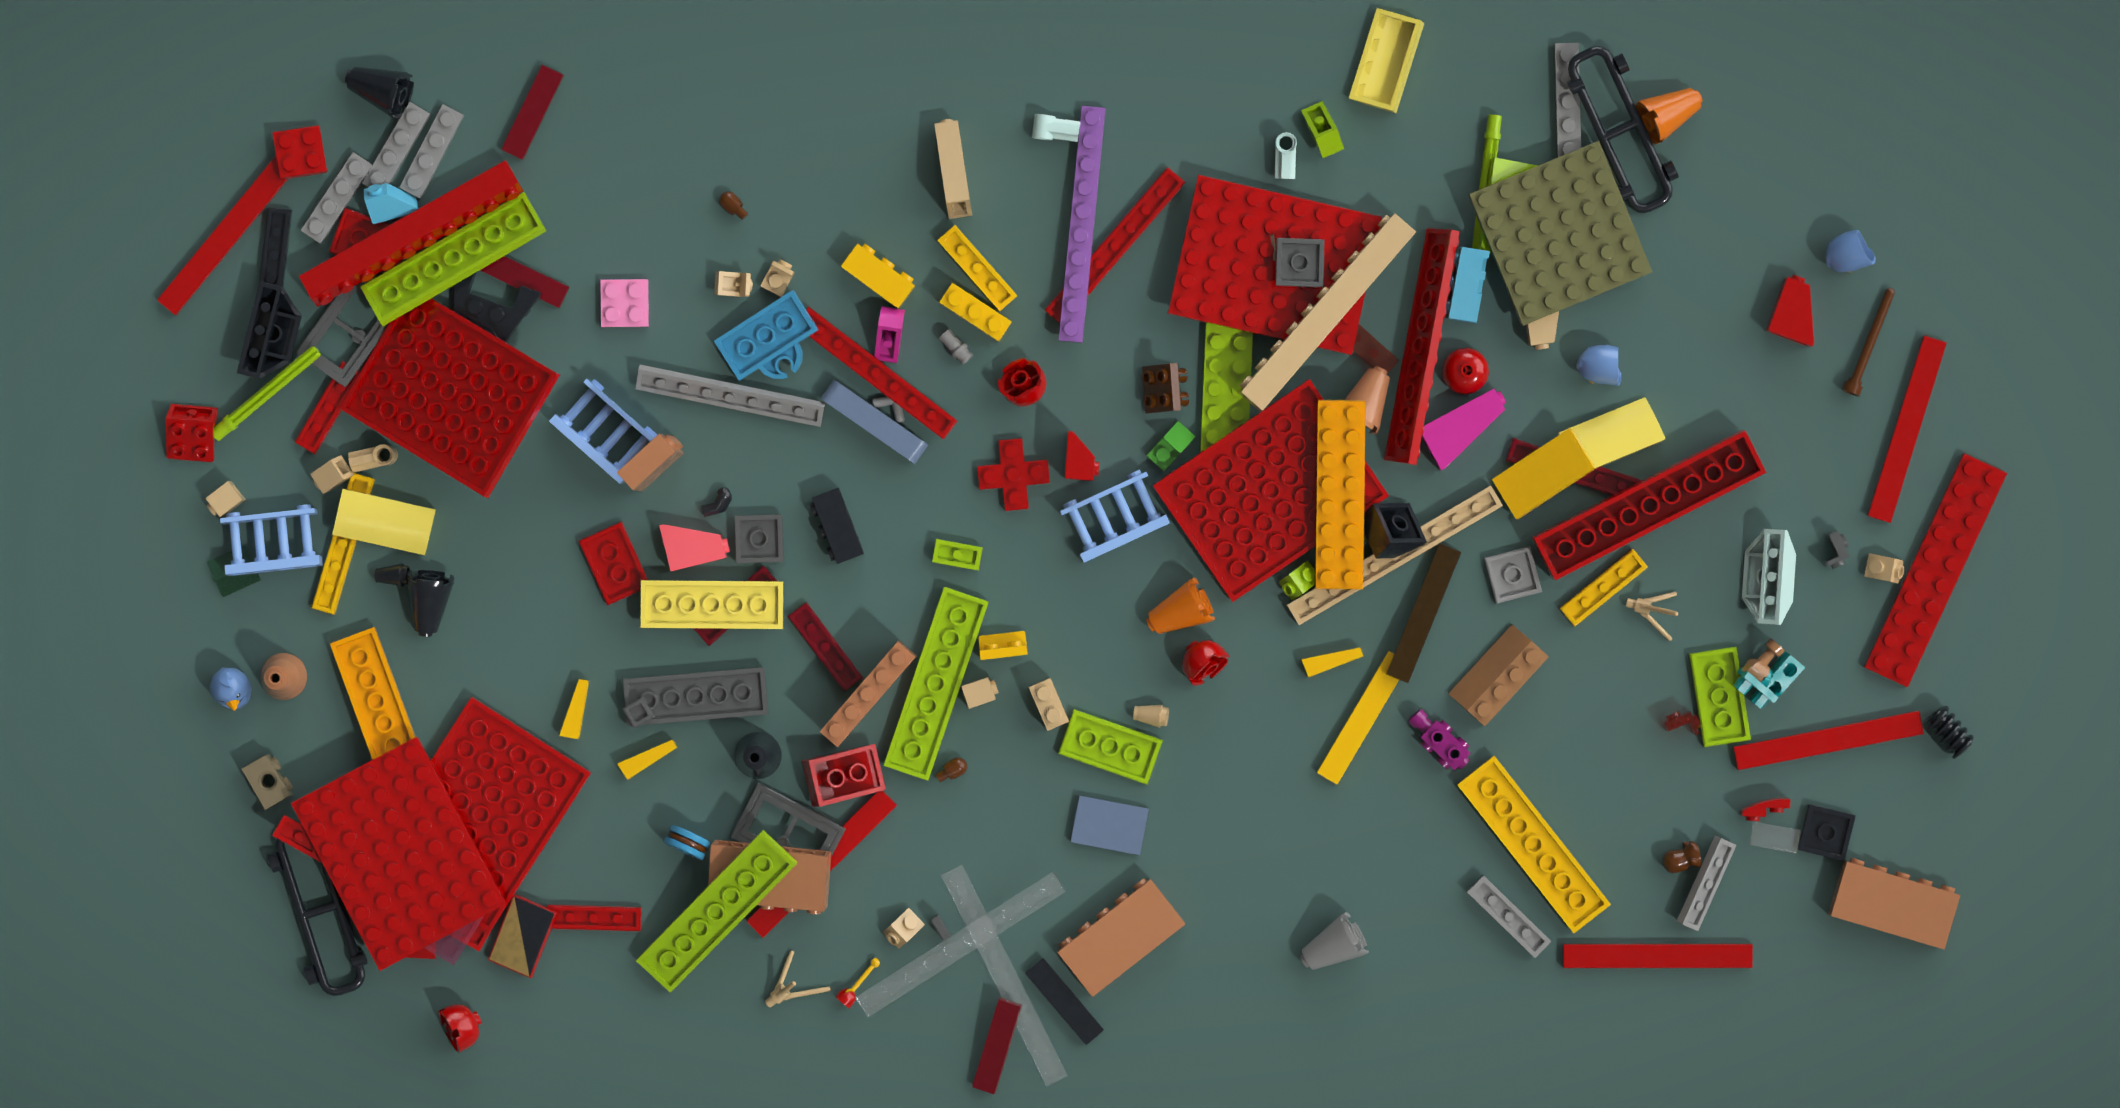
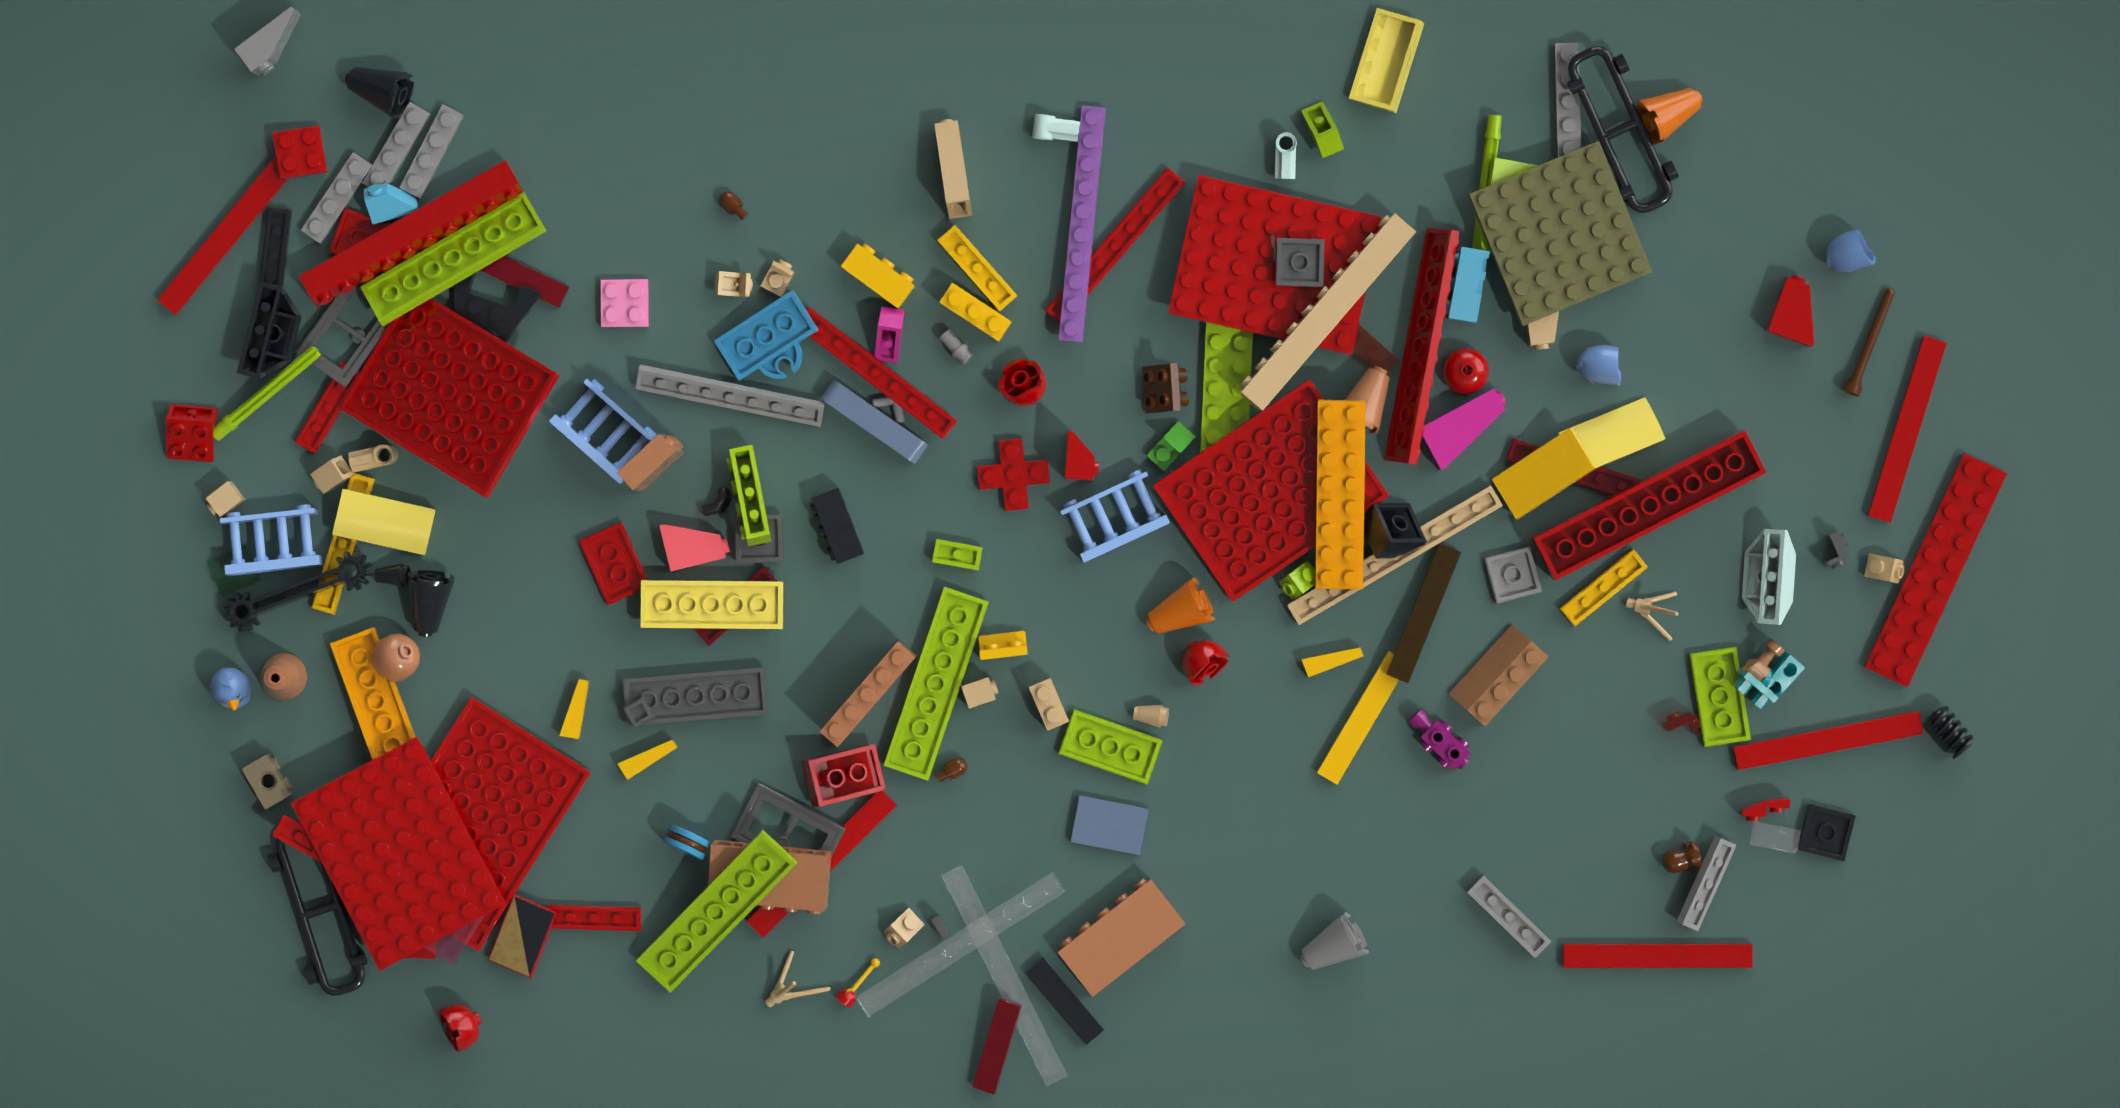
dark red tile [501,65,564,160] -> none
black cone [734,732,782,779] -> none
dark red tile [788,602,863,692] -> none
yellow plate [1457,755,1611,933] -> none
nougat brick [1828,858,1961,950] -> none
none -> black arm [223,551,373,632]
none -> light grey slope [234,6,301,76]
none -> nougat cylinder [371,633,420,682]
none -> lime brick [726,445,772,546]

